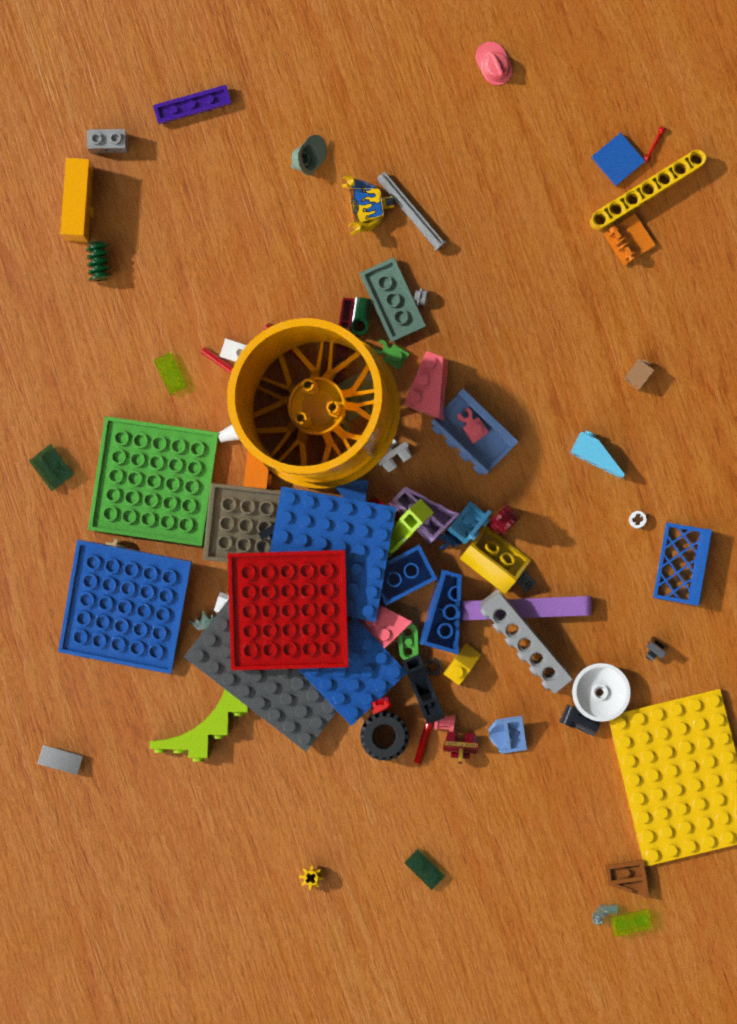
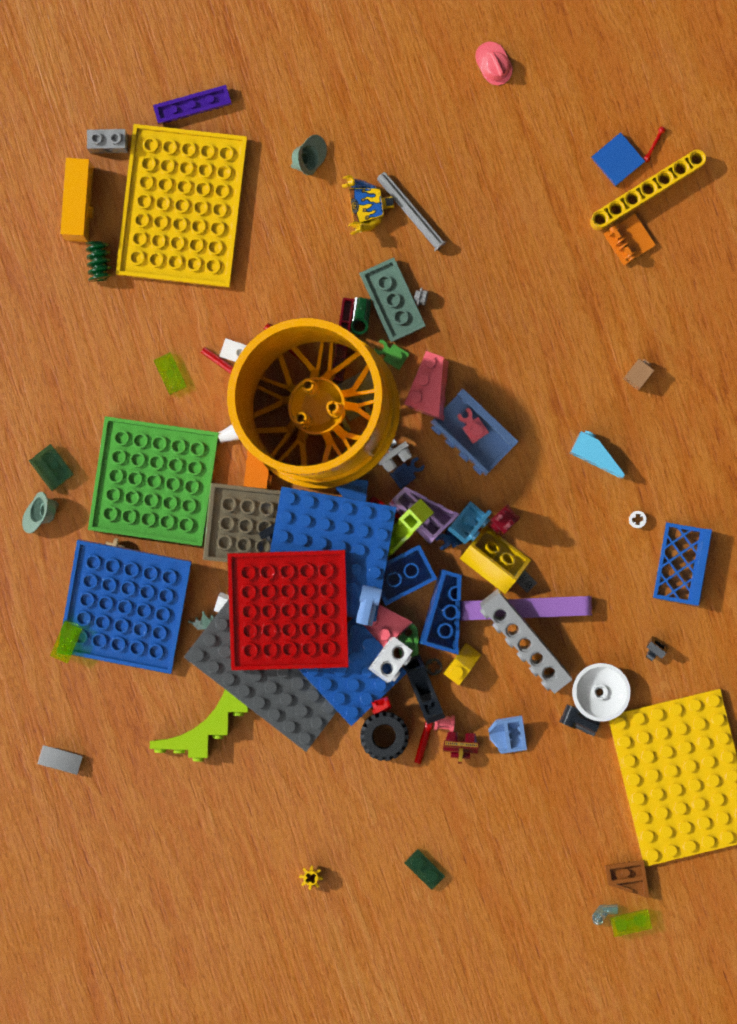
none -> sand green piece [22,492,59,534]
none -> clear neon green plate [50,620,83,664]
none -> yellow plate [116,124,247,288]
none -> medium blue piece [356,585,382,626]
none -> white brick [368,637,413,683]
none -> dark blue plate [389,457,425,489]

